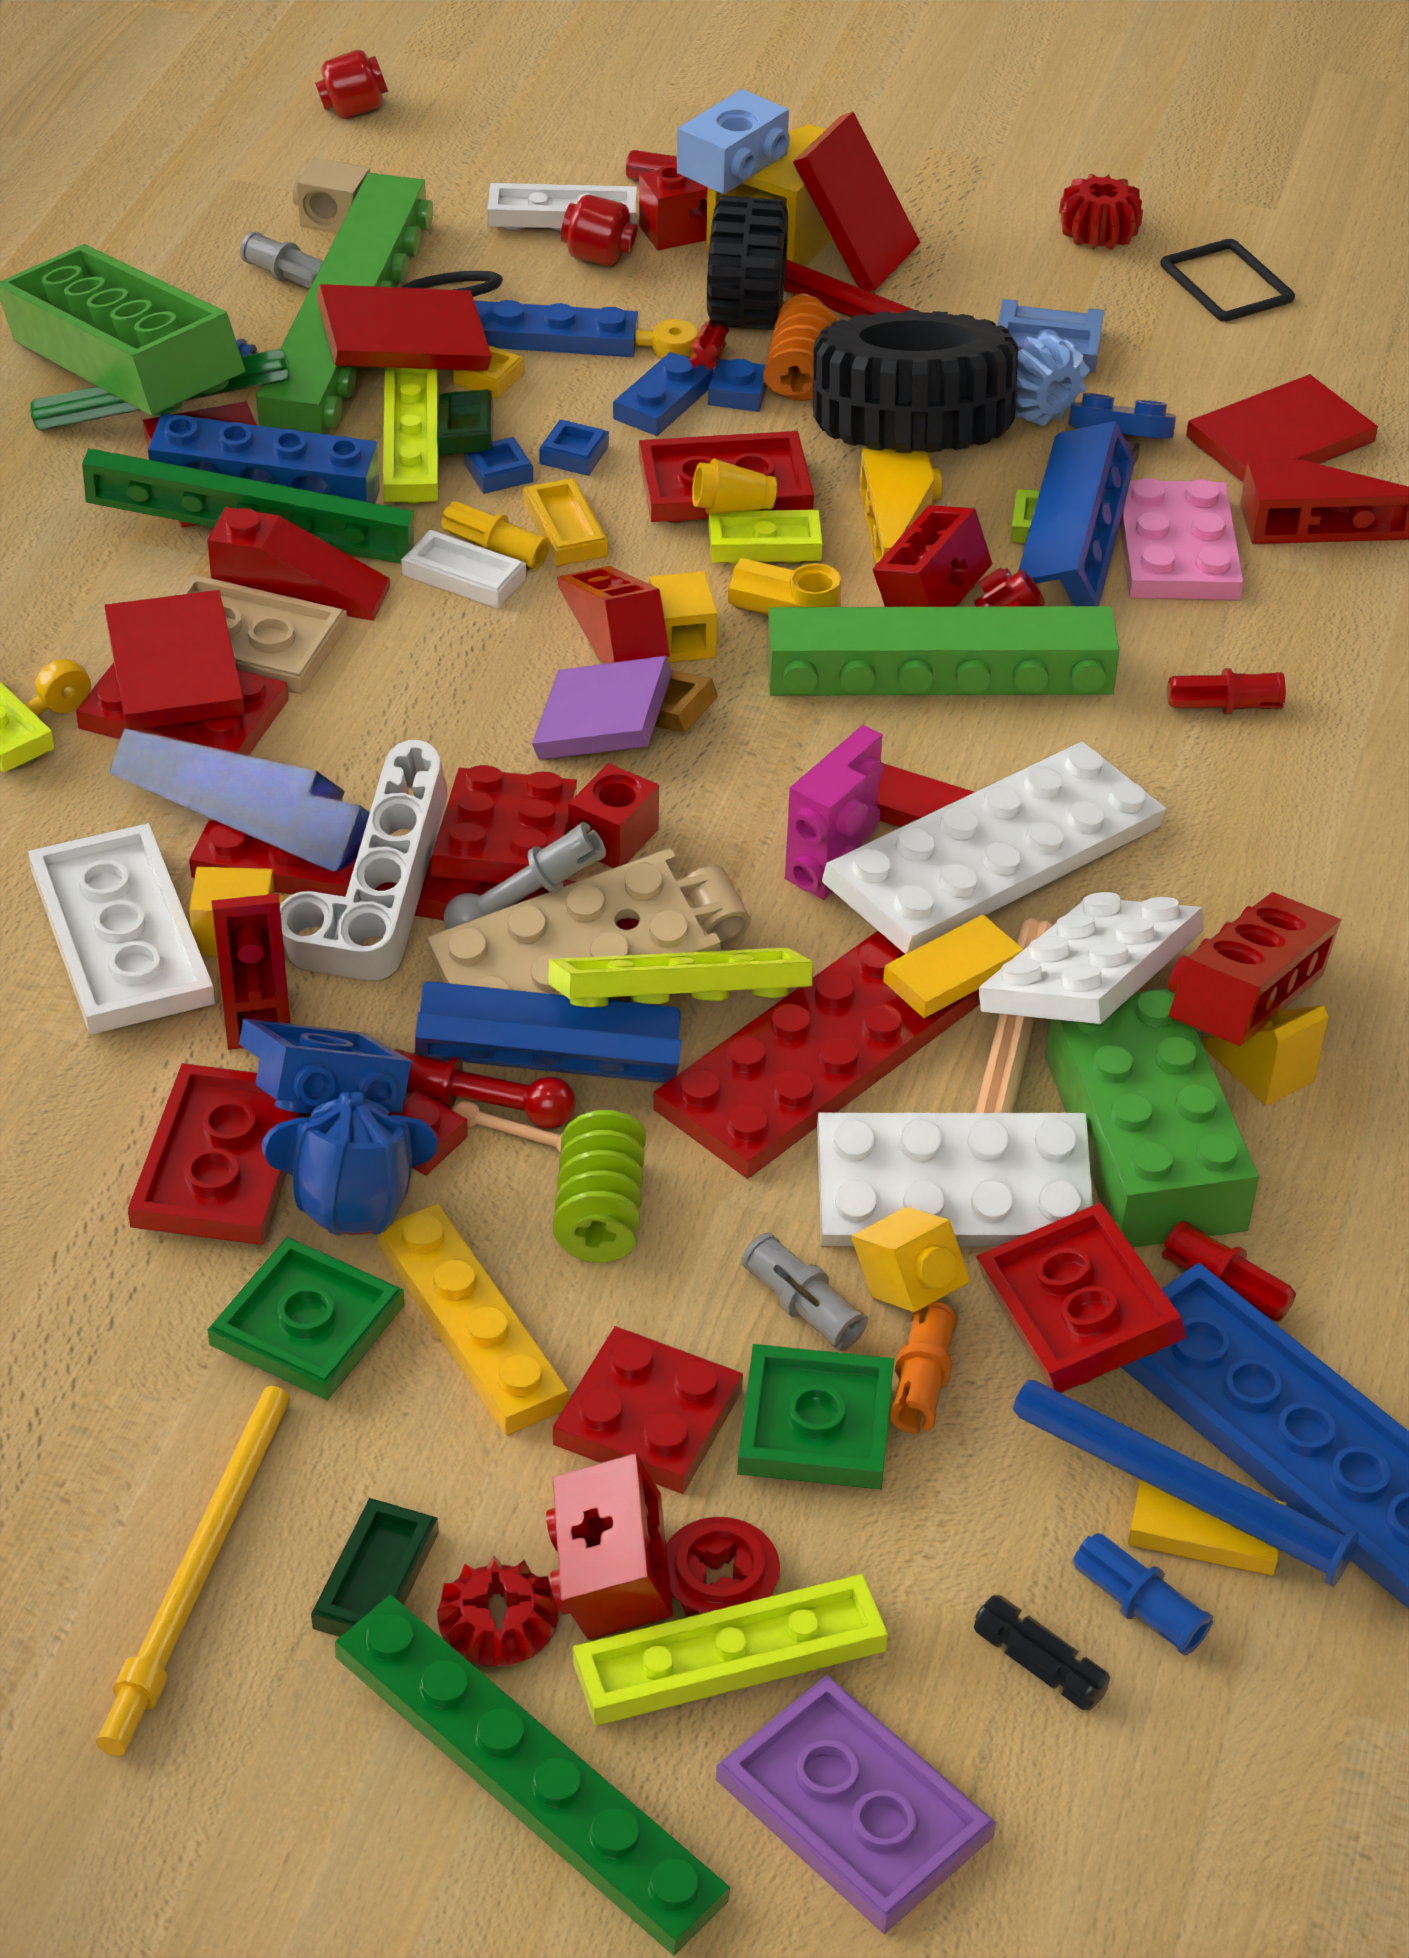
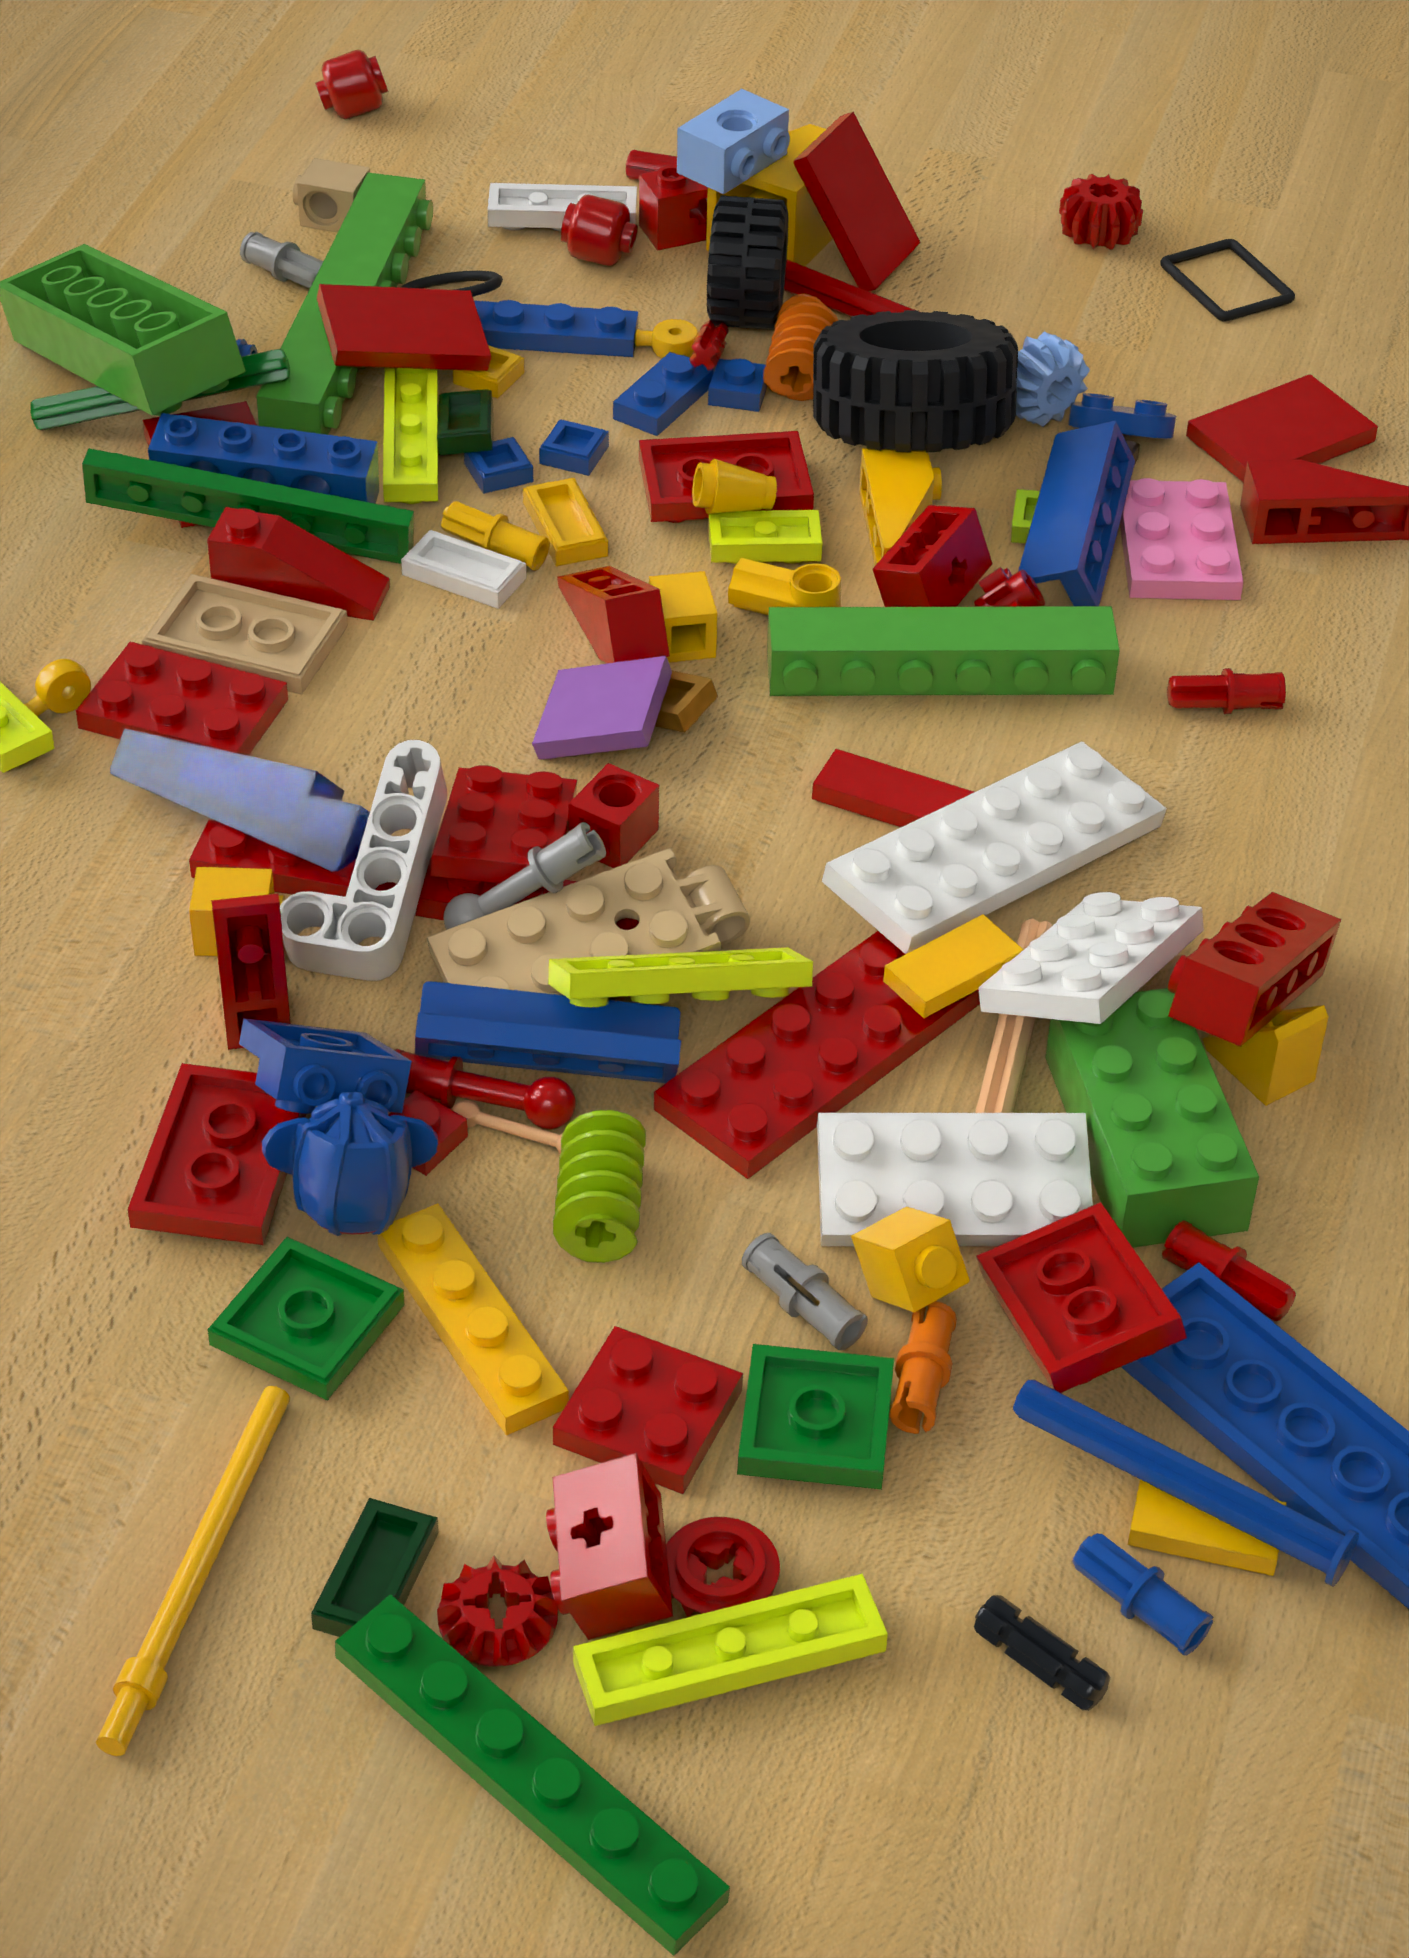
white plate [28,823,215,1035] -> none
red tile [104,590,245,730] -> none
medium lavender tile [716,1675,996,1934] -> none
dark pink plate [785,725,884,900] -> none
medium blue plate [998,299,1104,373] -> none

